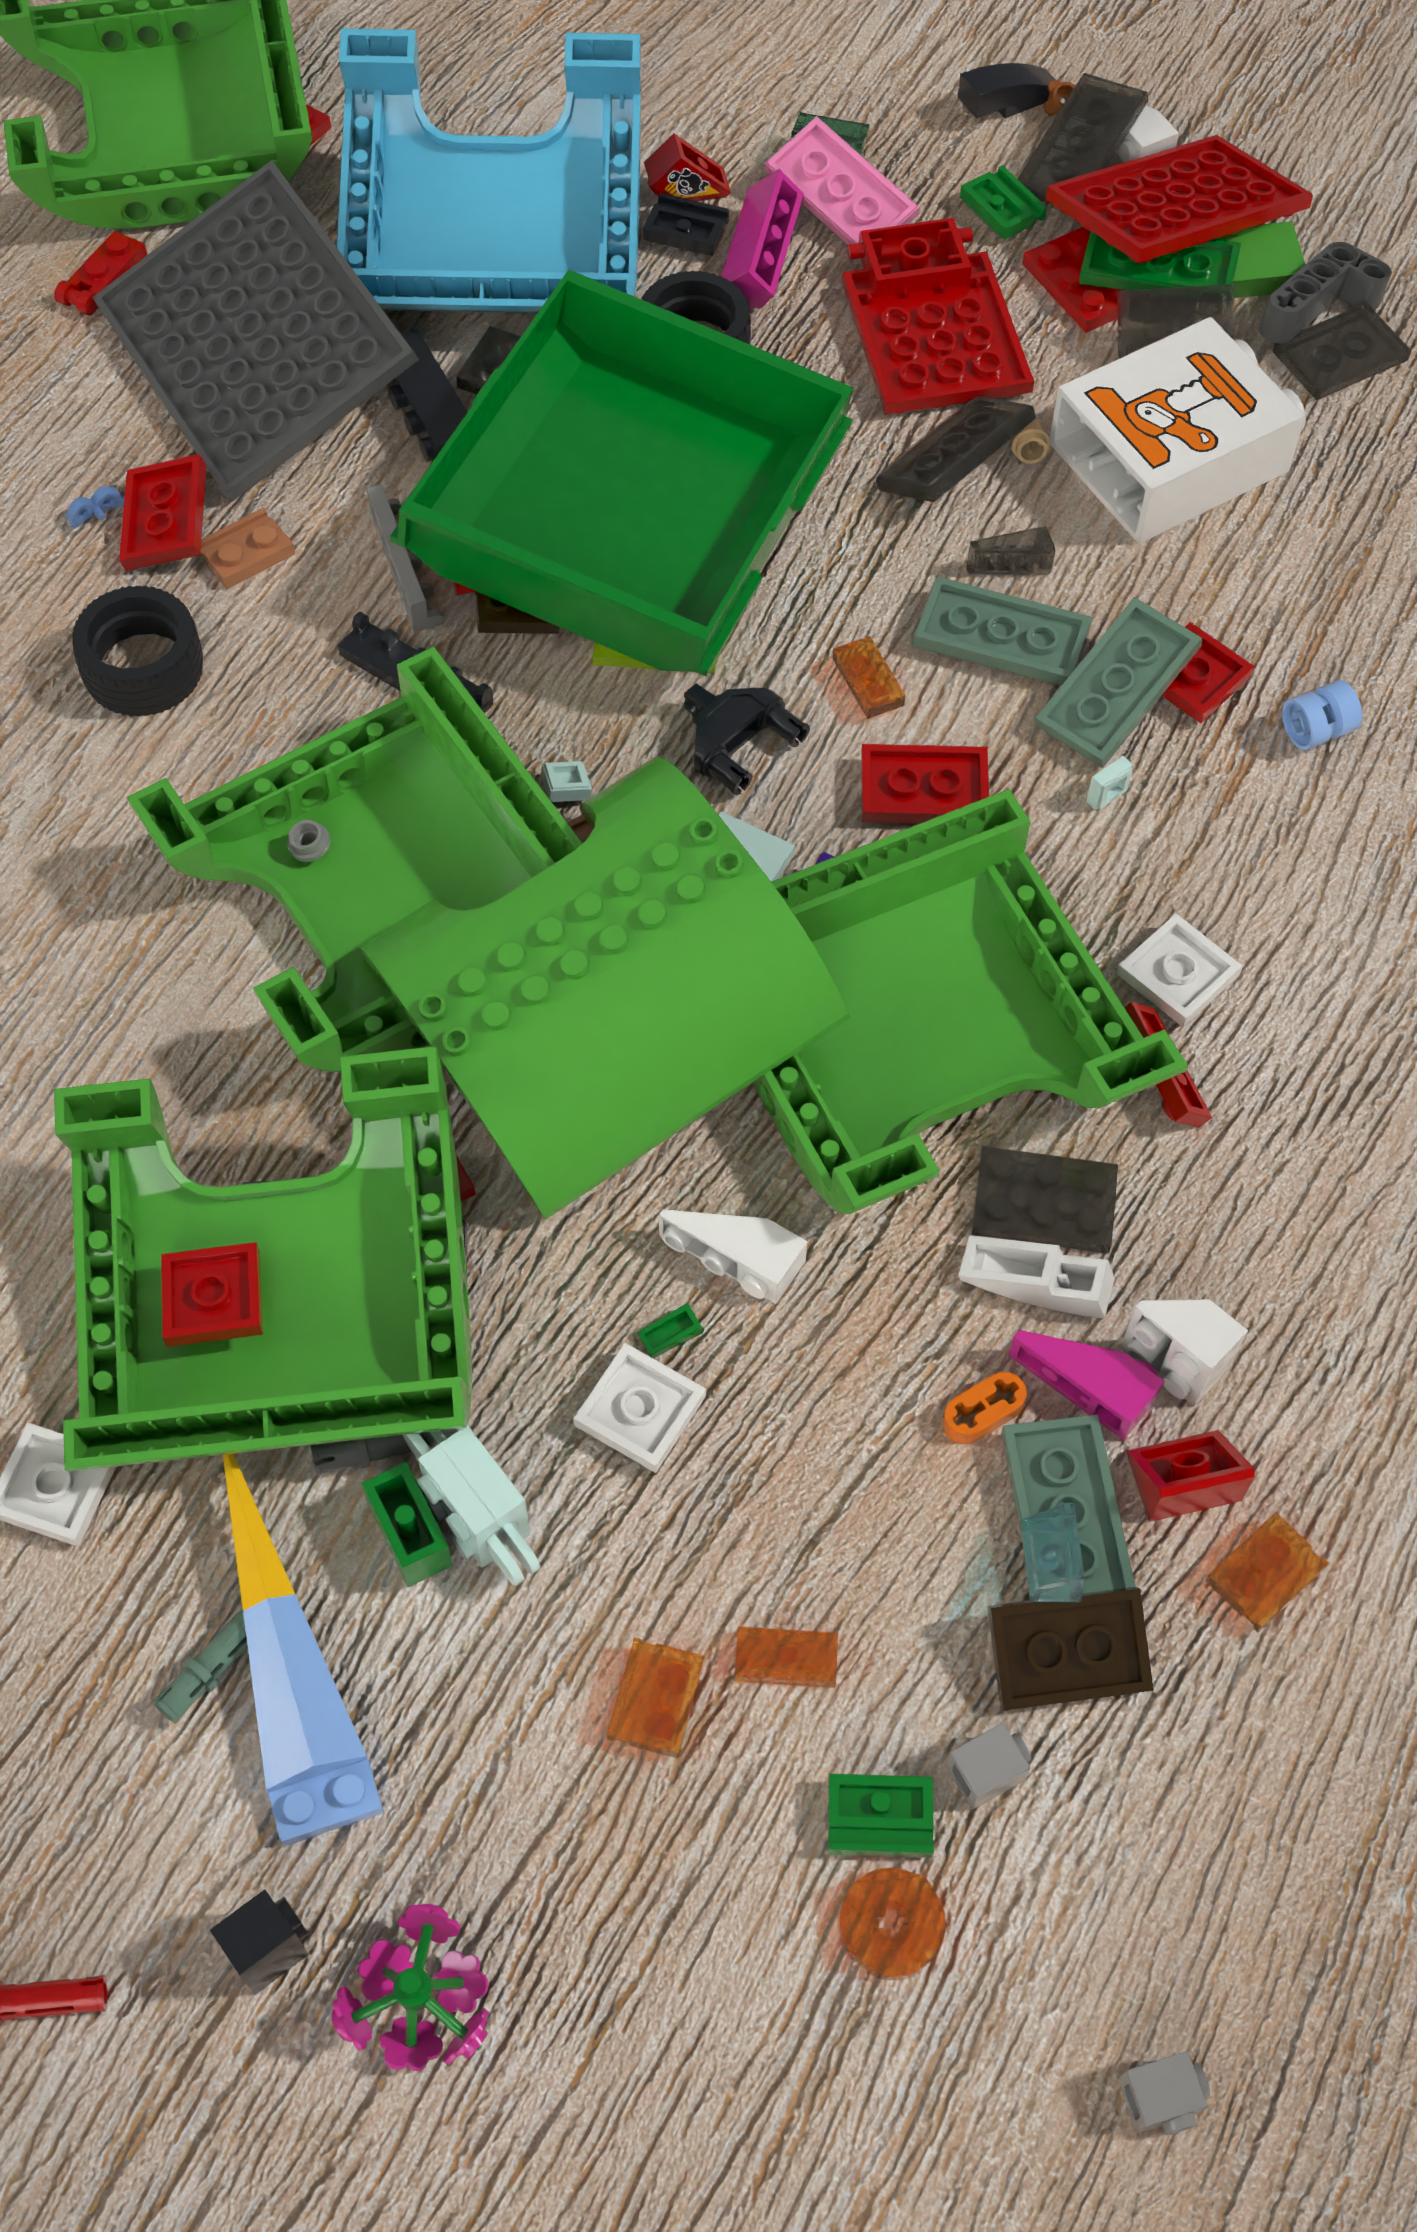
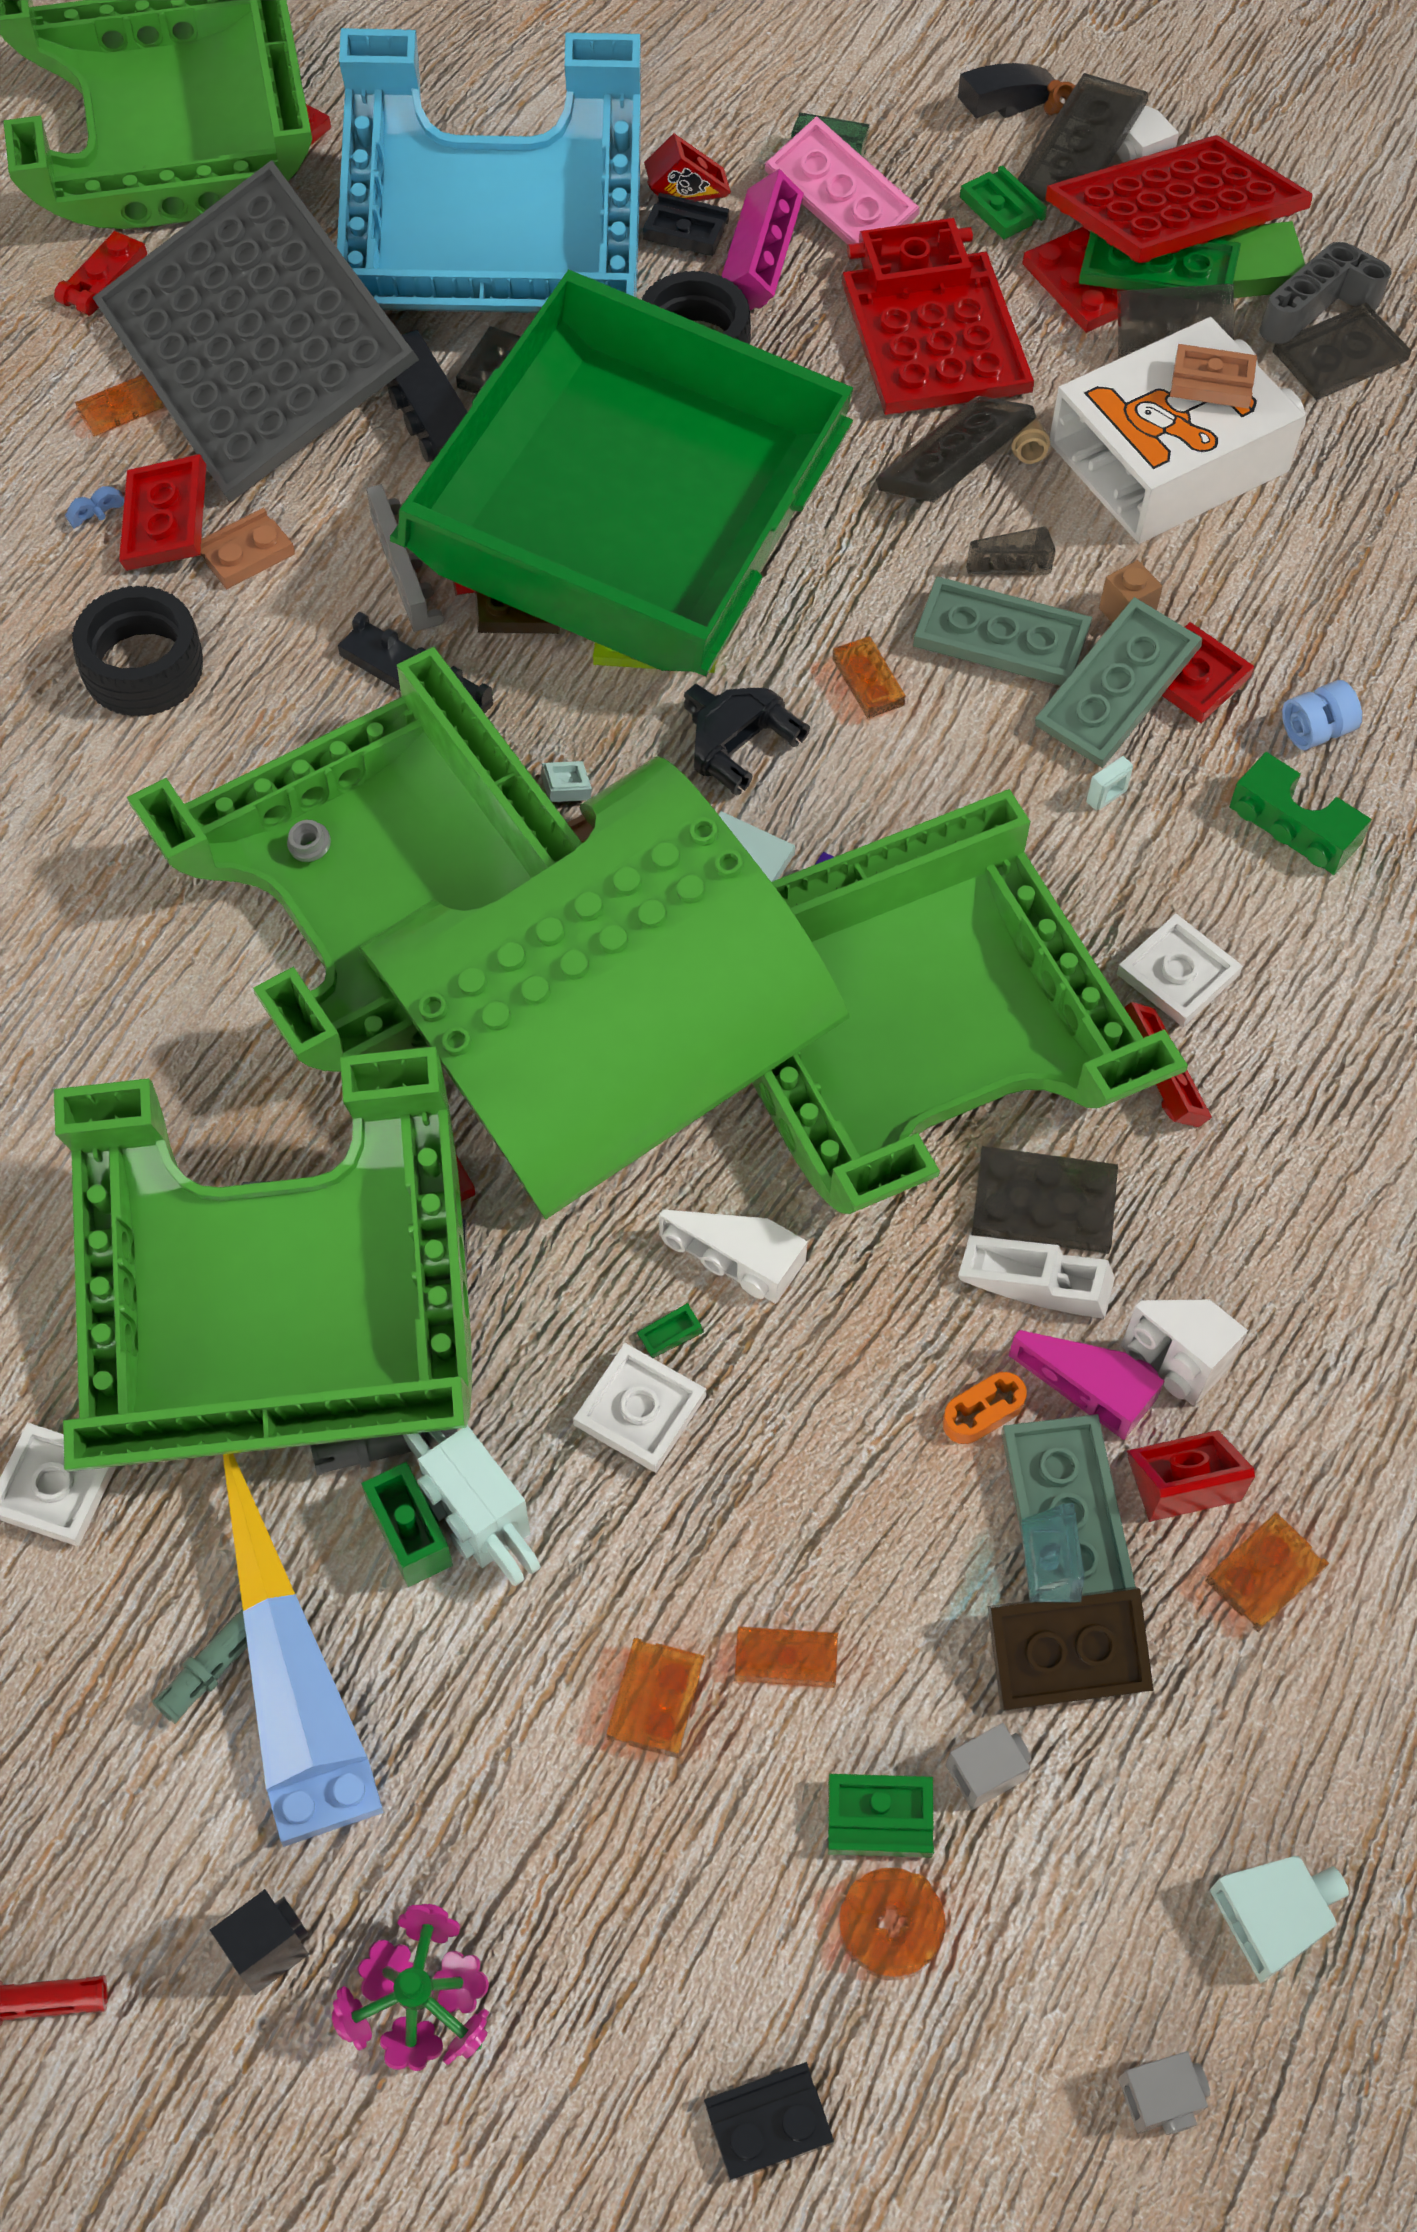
red plate [161,1242,263,1347] -> none
red plate [861,744,989,824] -> none
none -> clear orange plate [75,374,164,437]
none -> black plate [704,2062,834,2183]
none -> medium nougat brick [1099,560,1163,623]
none -> nougat plate [1170,344,1257,409]
none -> light aqua torso [1210,1856,1349,1984]
none -> green arch [1229,752,1372,875]

